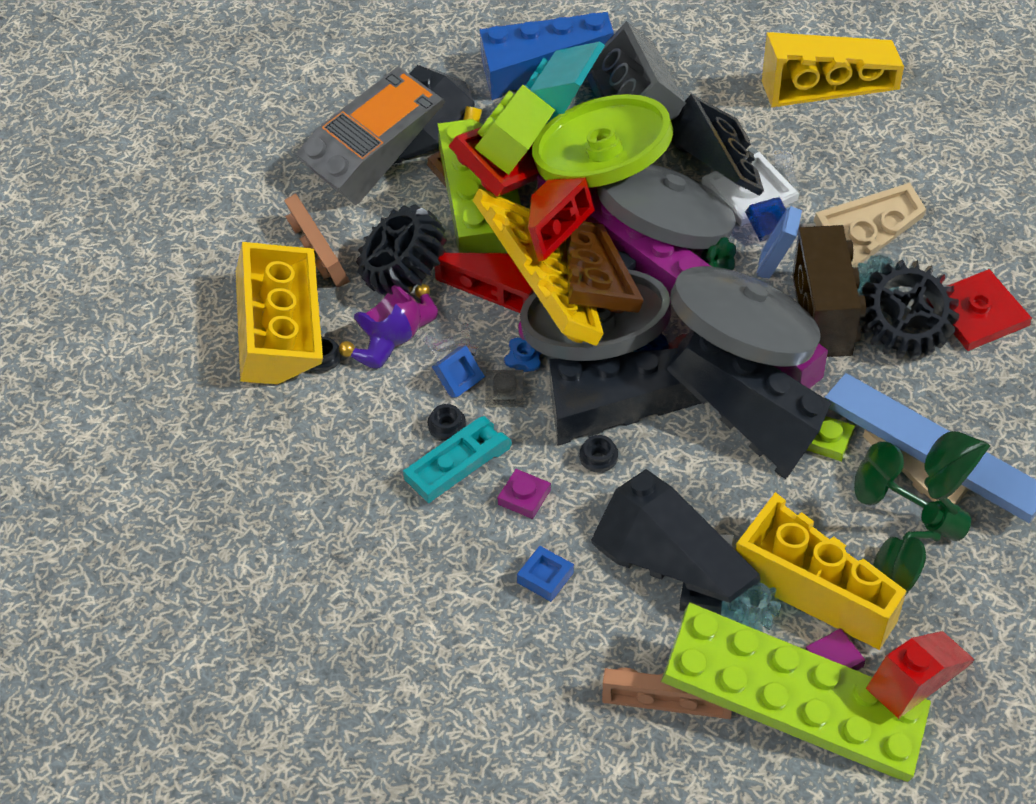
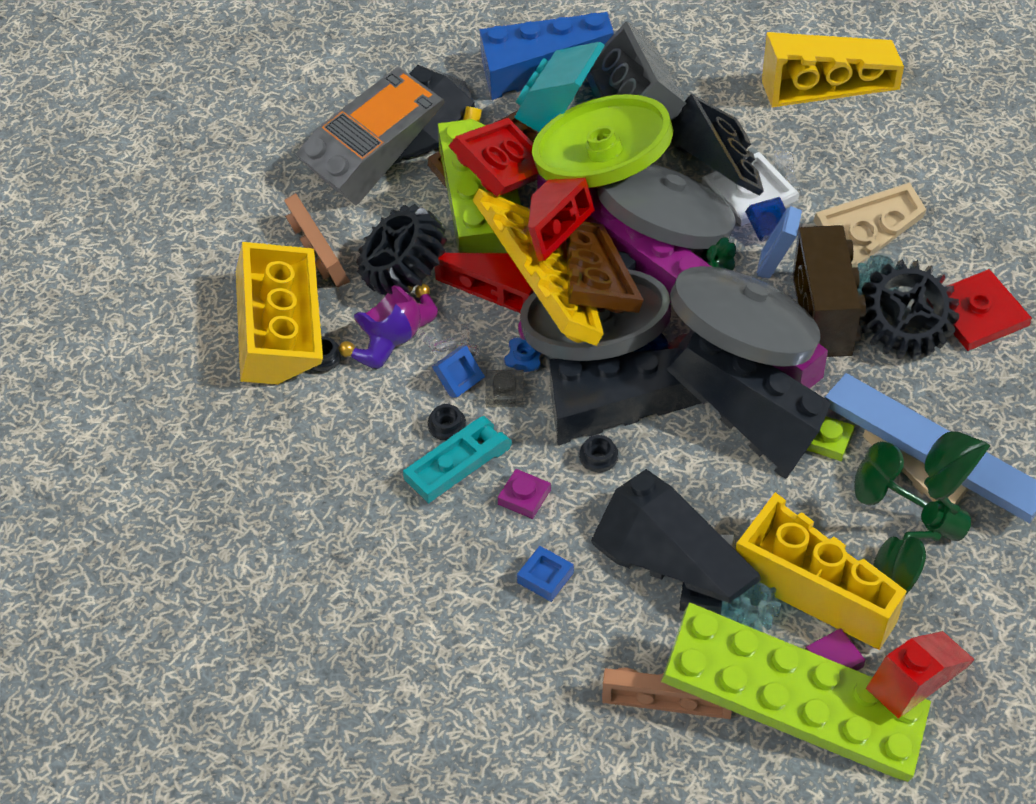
lime brick [475,84,555,175] -> none

